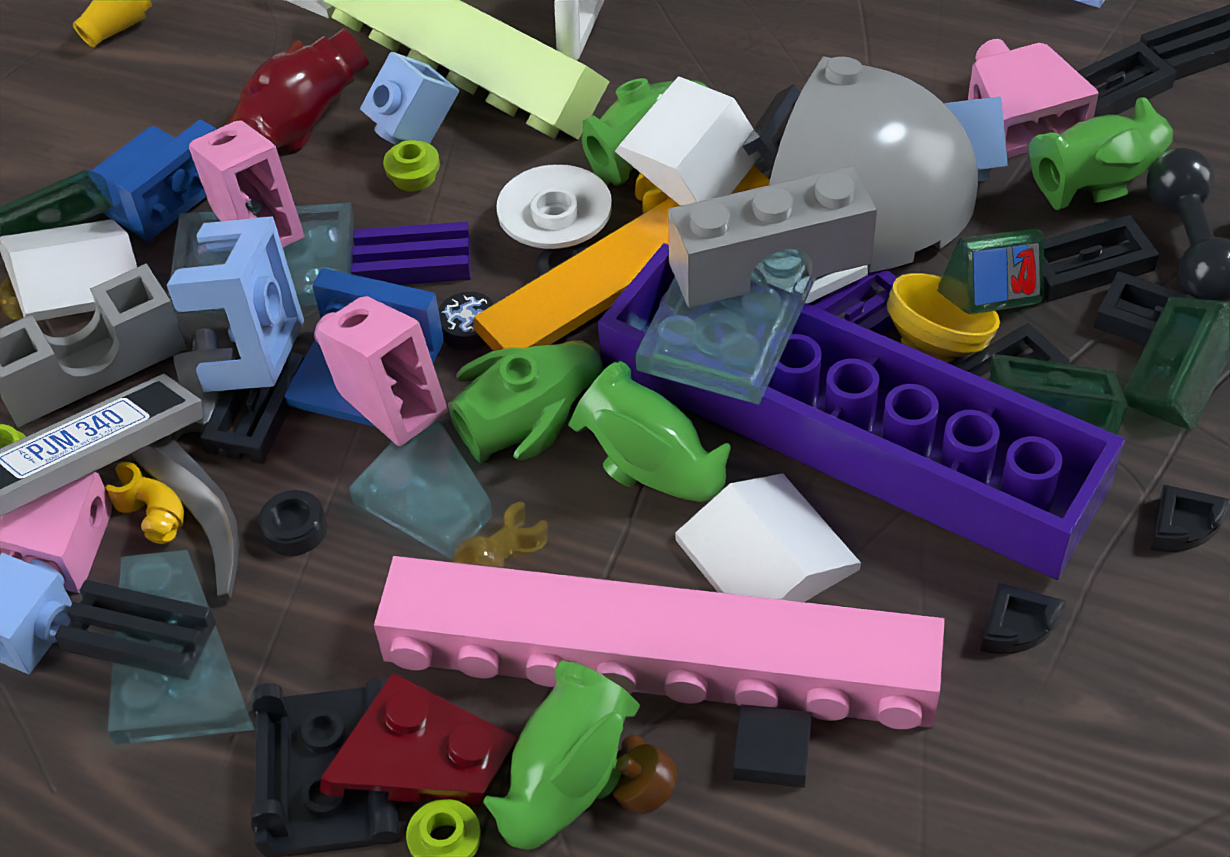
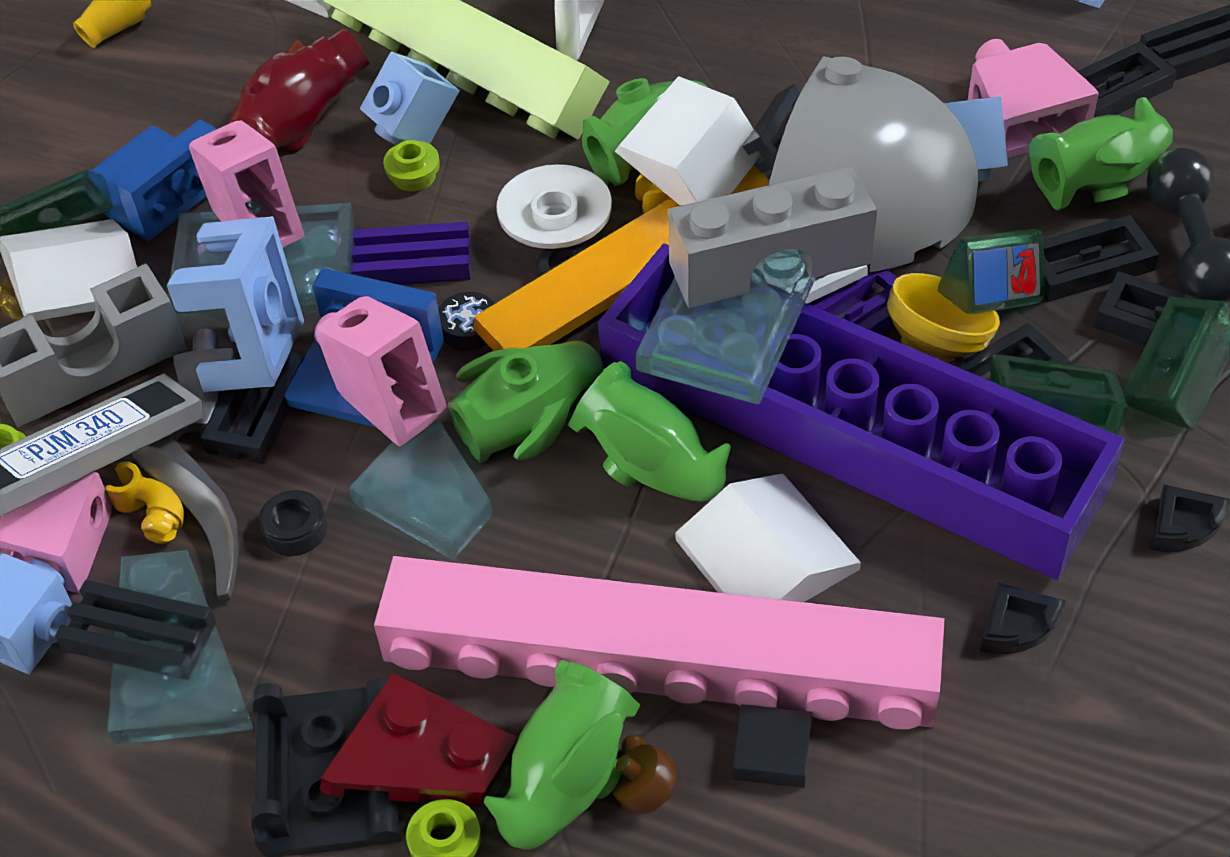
clear yellow arm [451,502,548,568] -> none

